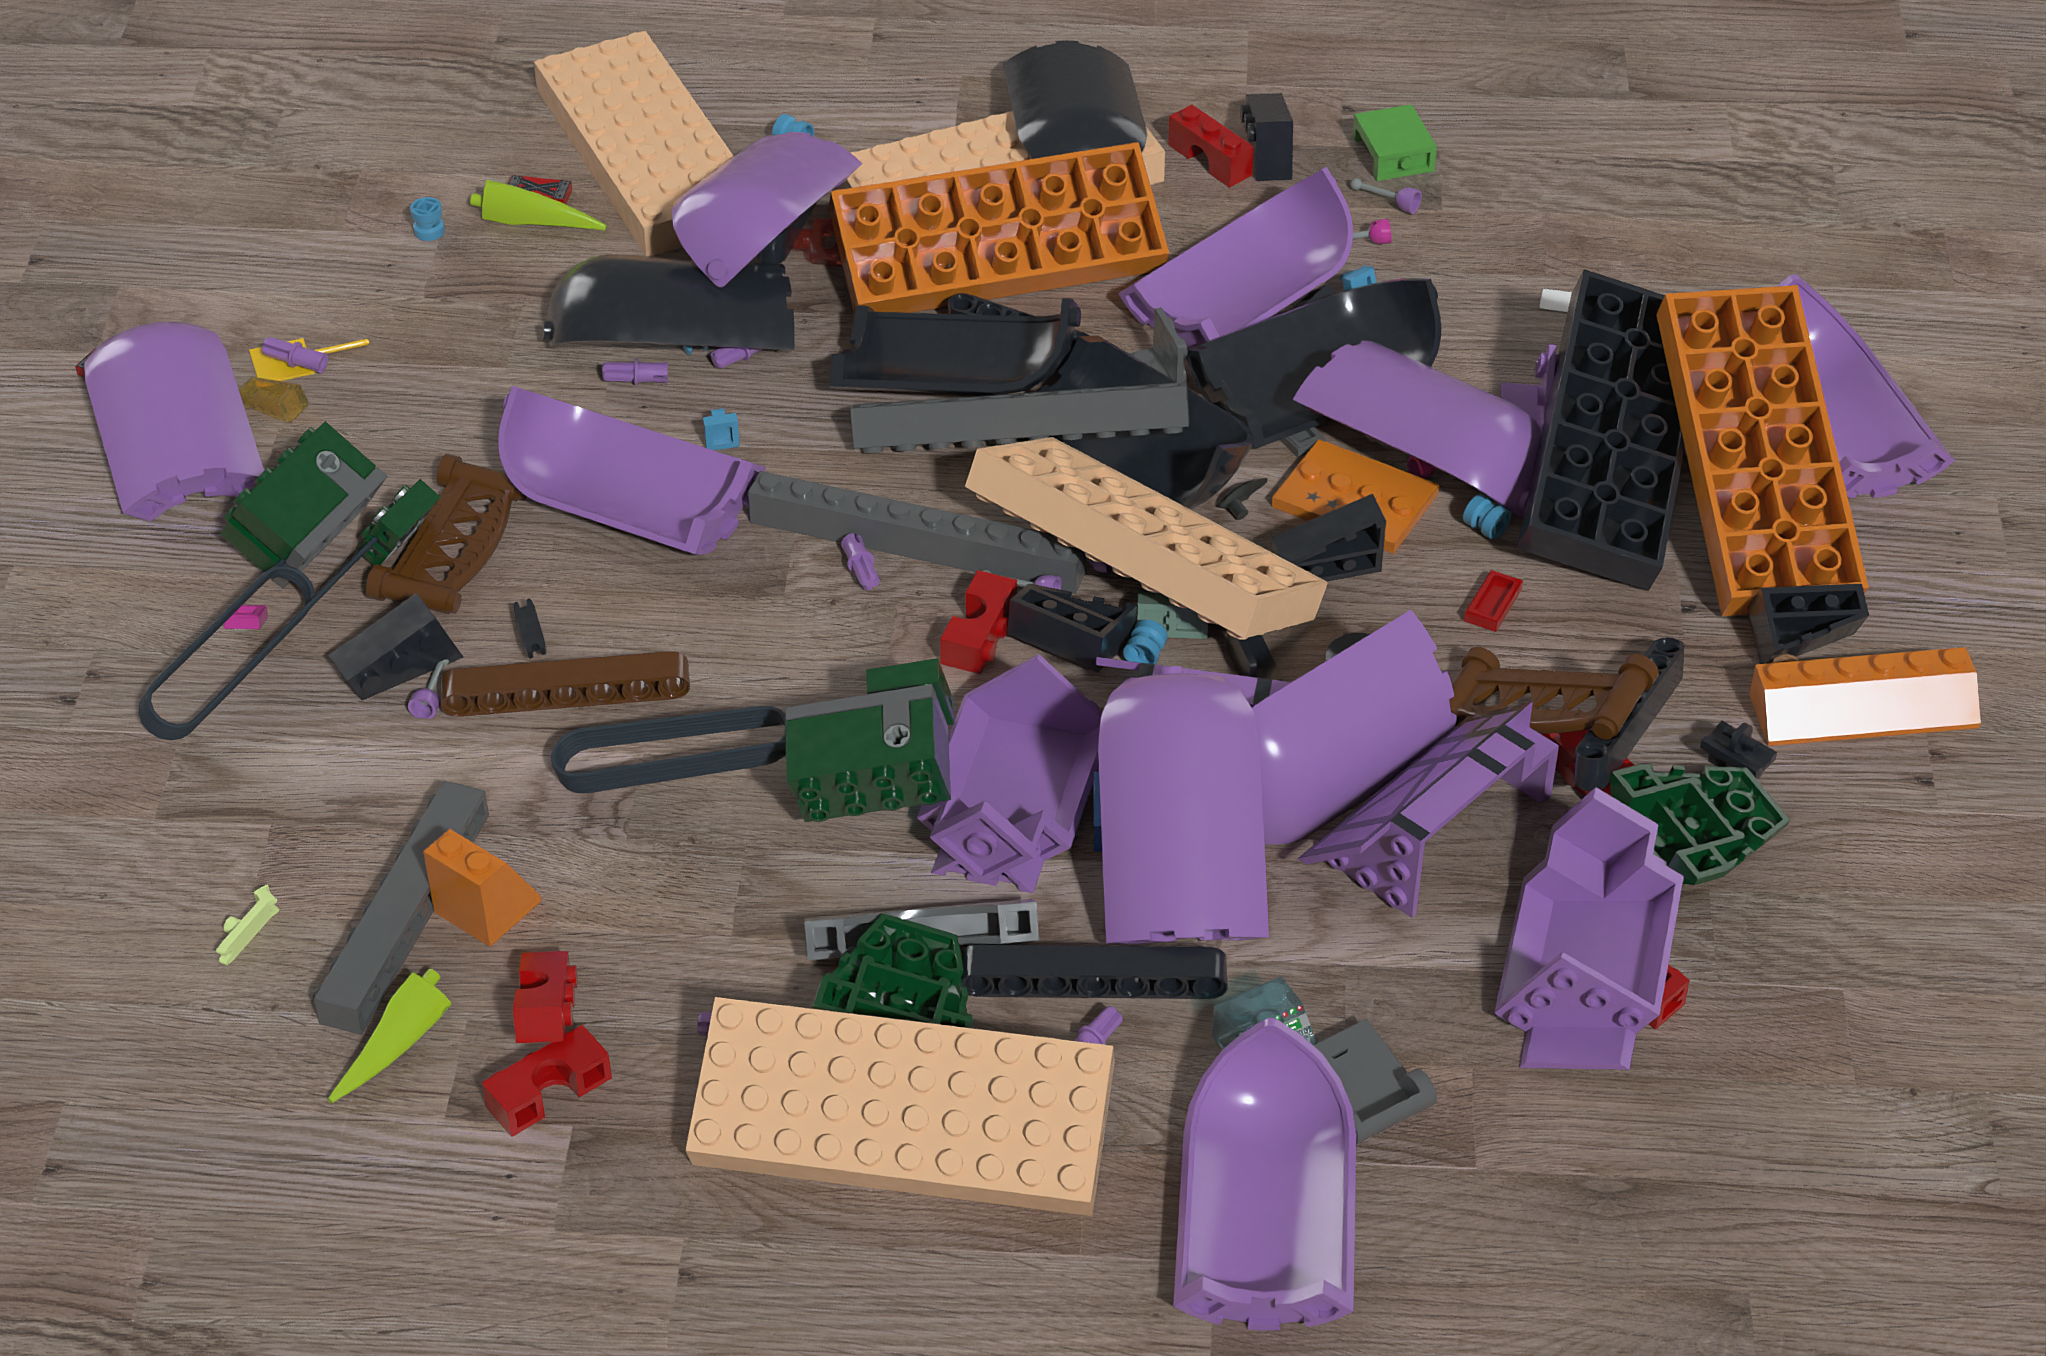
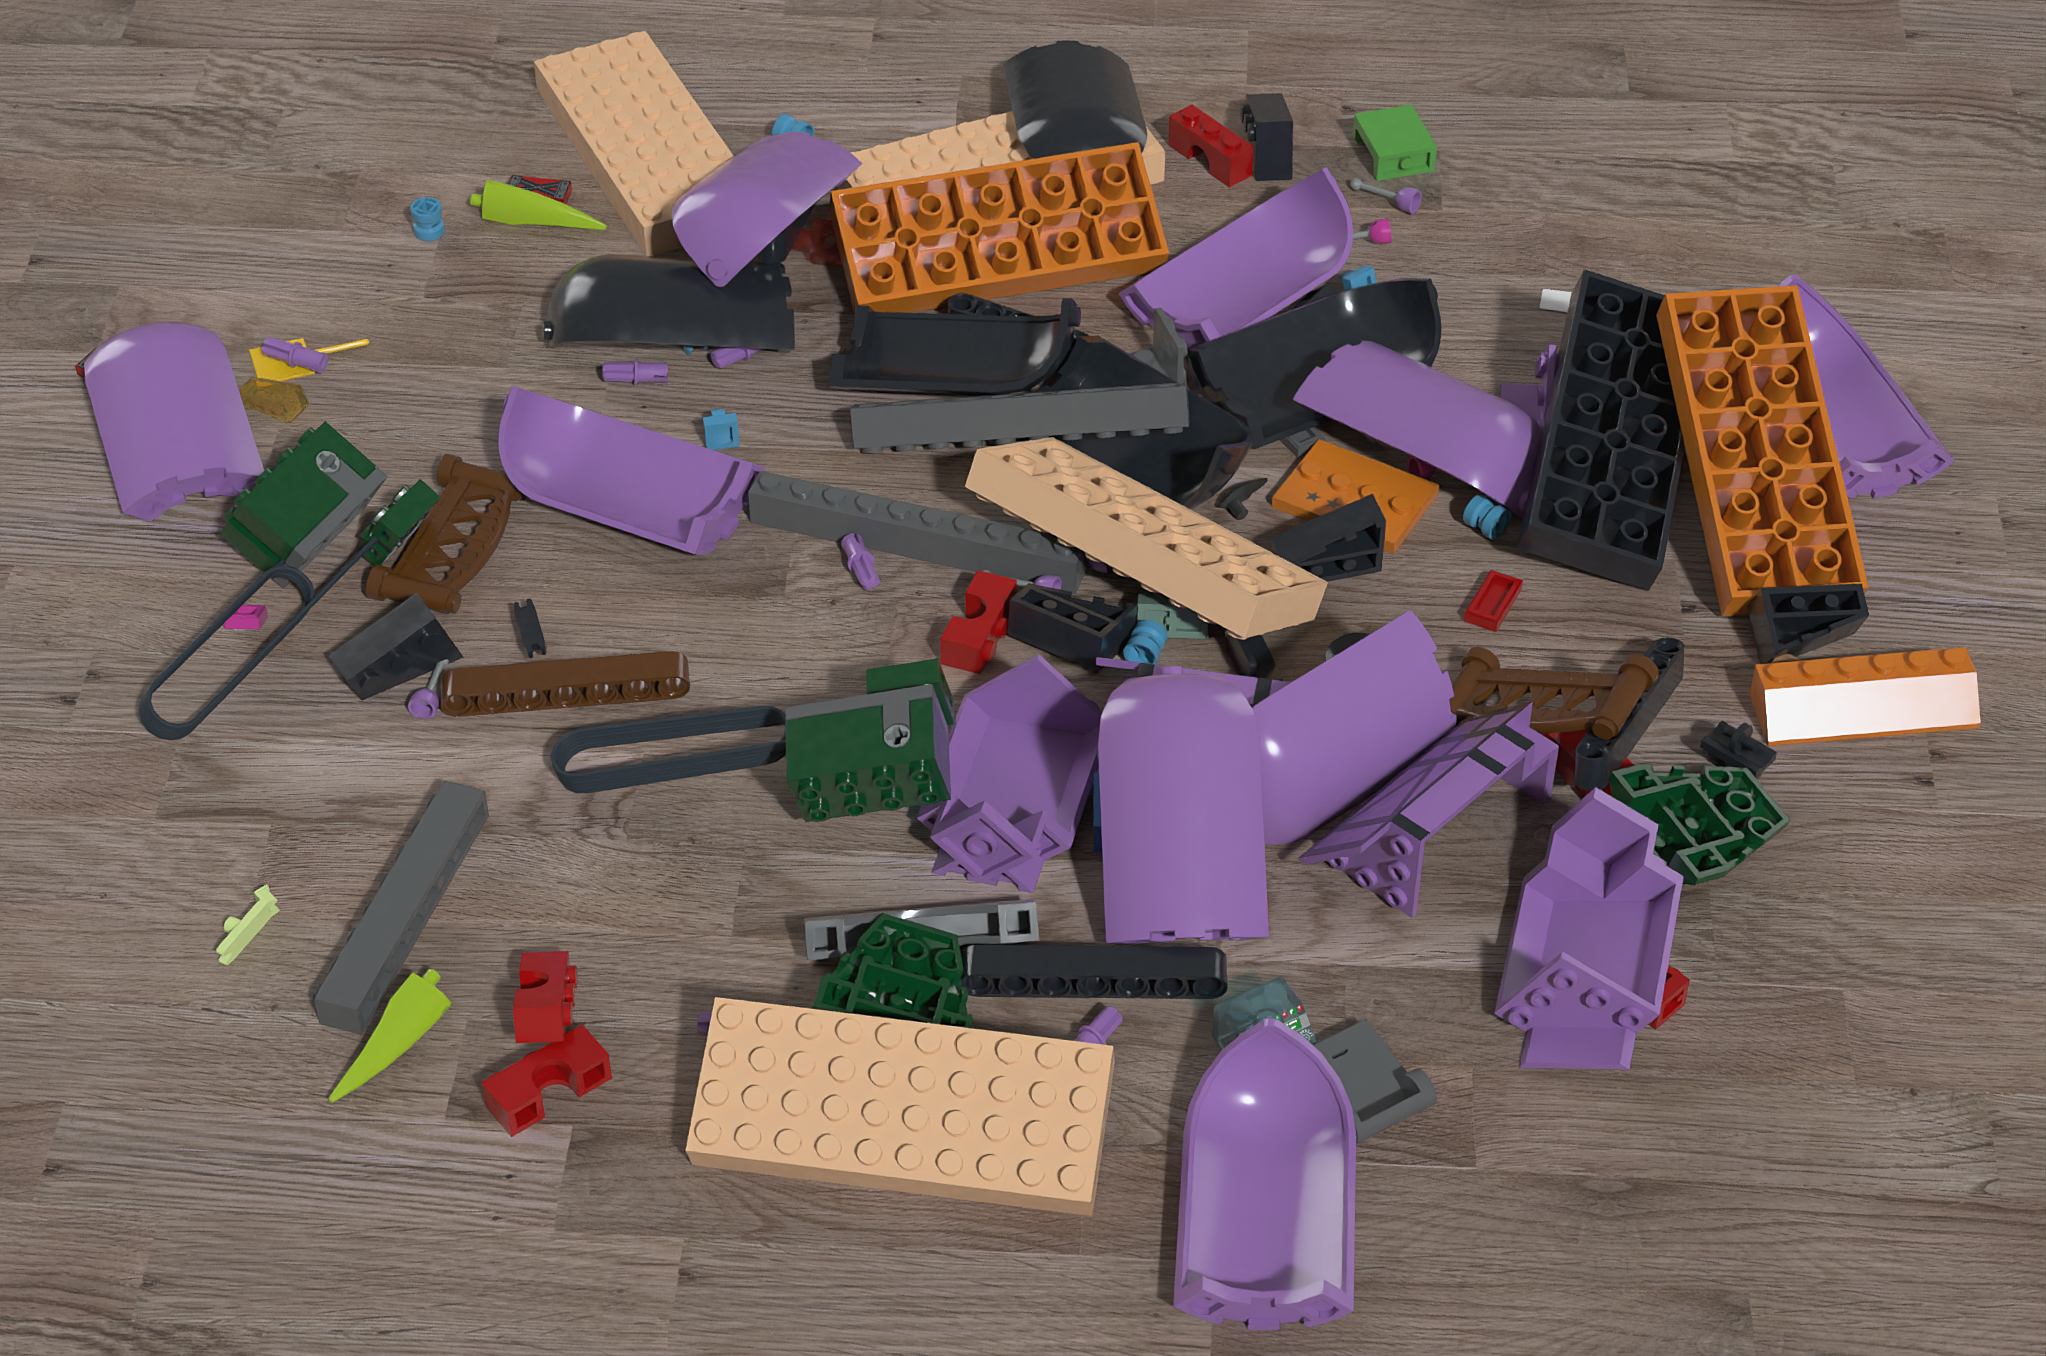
orange slope [423,829,542,947] -> none

